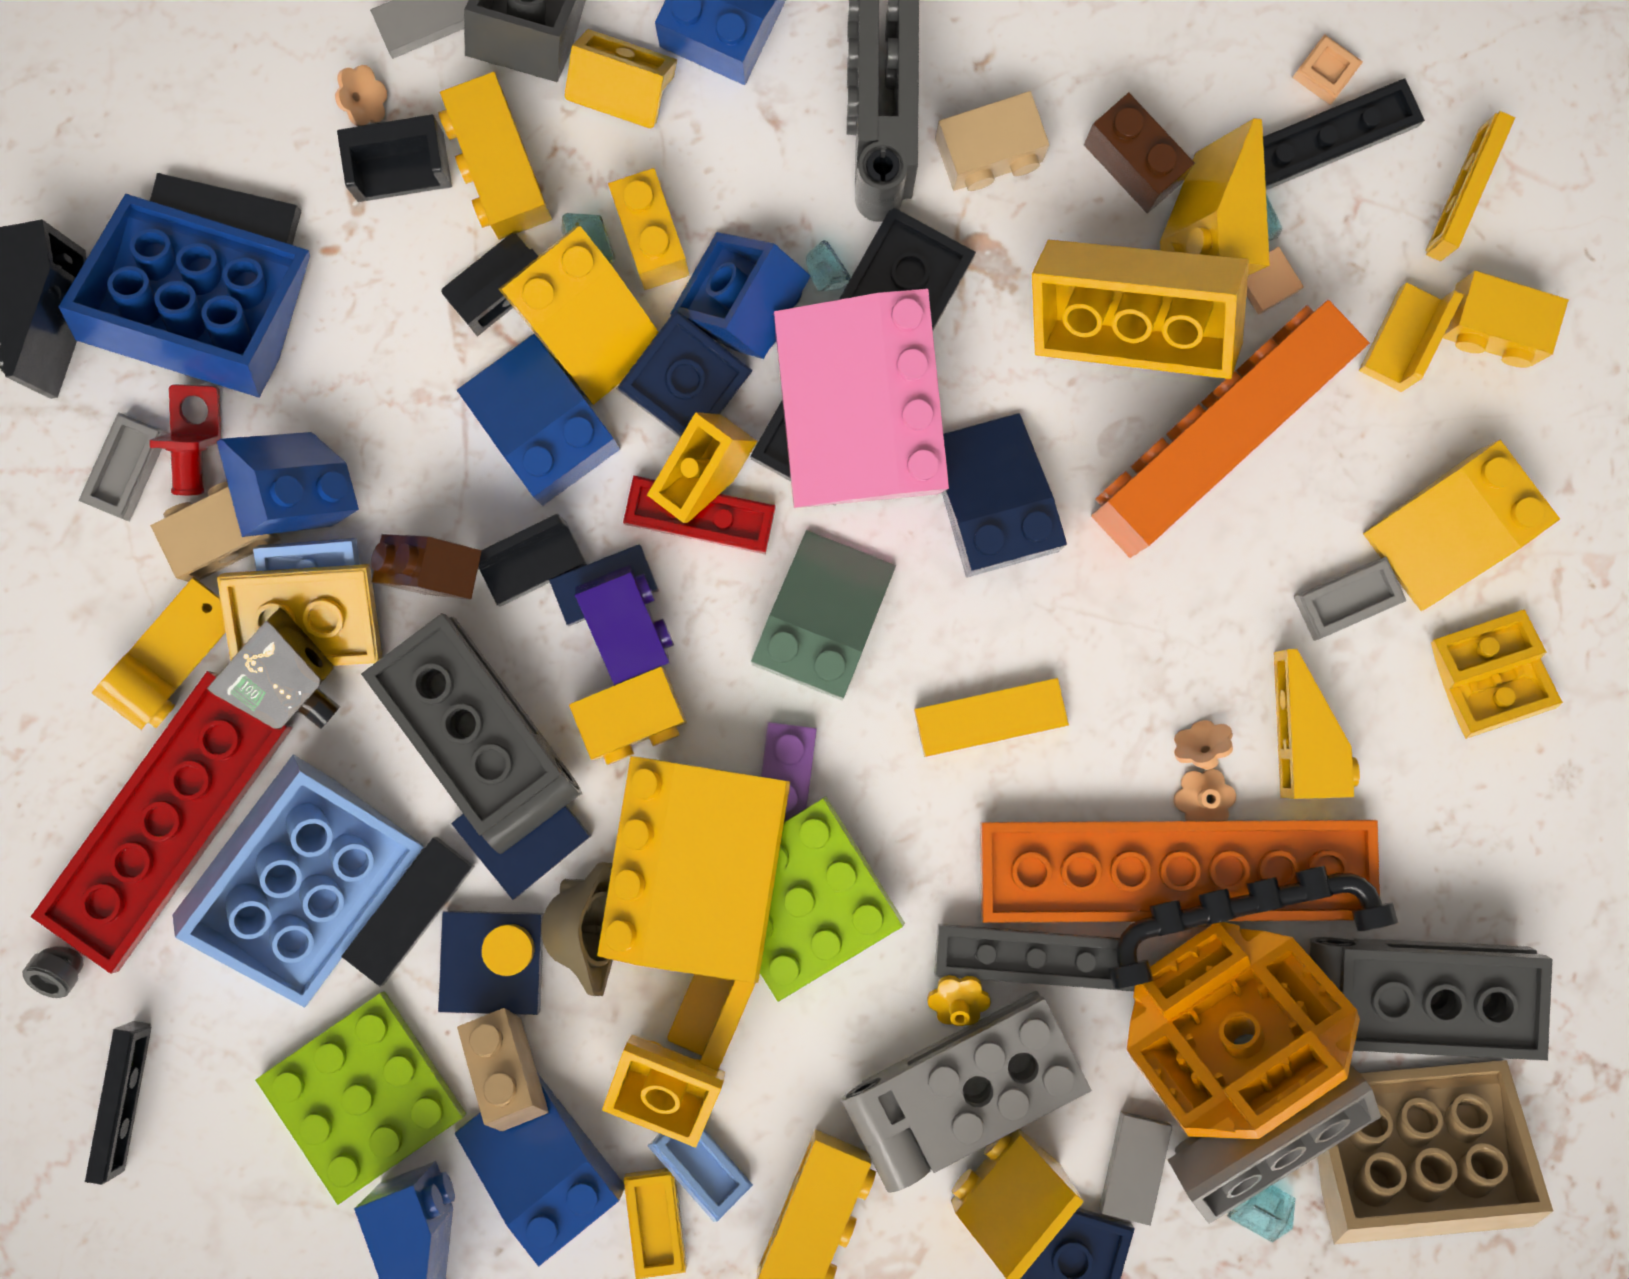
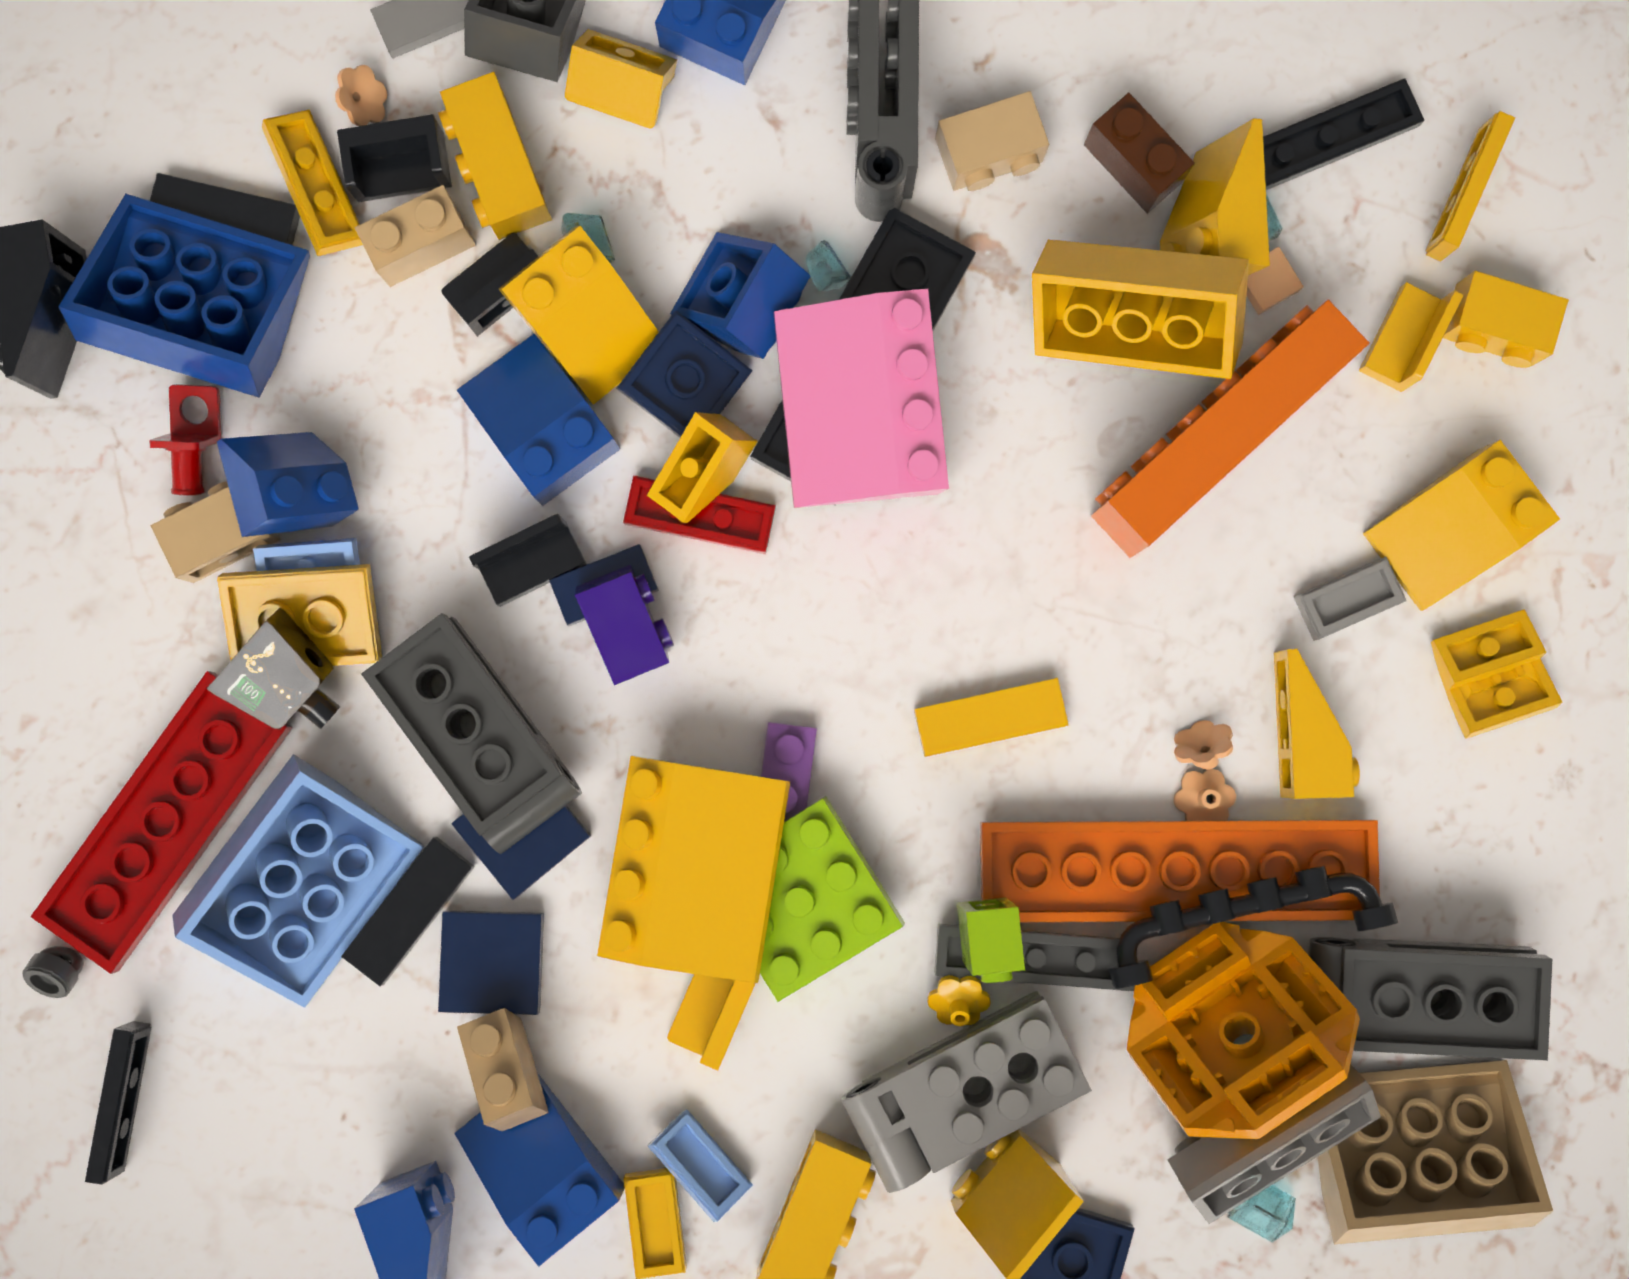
light grey tile [78,412,168,522] -> none
yellow door [92,577,226,730] -> none
lime plate [255,991,467,1205] -> none
reddish brown brick [371,534,482,599] -> none
yellow tile [482,924,535,976] -> none
dark tan hat [541,862,613,996] -> none
yellow brick [569,667,687,765] -> none
yellow slope [602,1035,725,1148] -> none
yellow brick [608,168,690,291] -> none
sand green slope [751,530,896,701] -> none
dark blue slope [942,413,1067,578] -> none
light grey tile [1099,1111,1172,1226] -> none
light nougat tile [1292,34,1363,105] -> none
none -> yellow tile [262,110,363,256]
none -> tan brick [354,185,476,287]
none -> lime brick [957,897,1025,983]

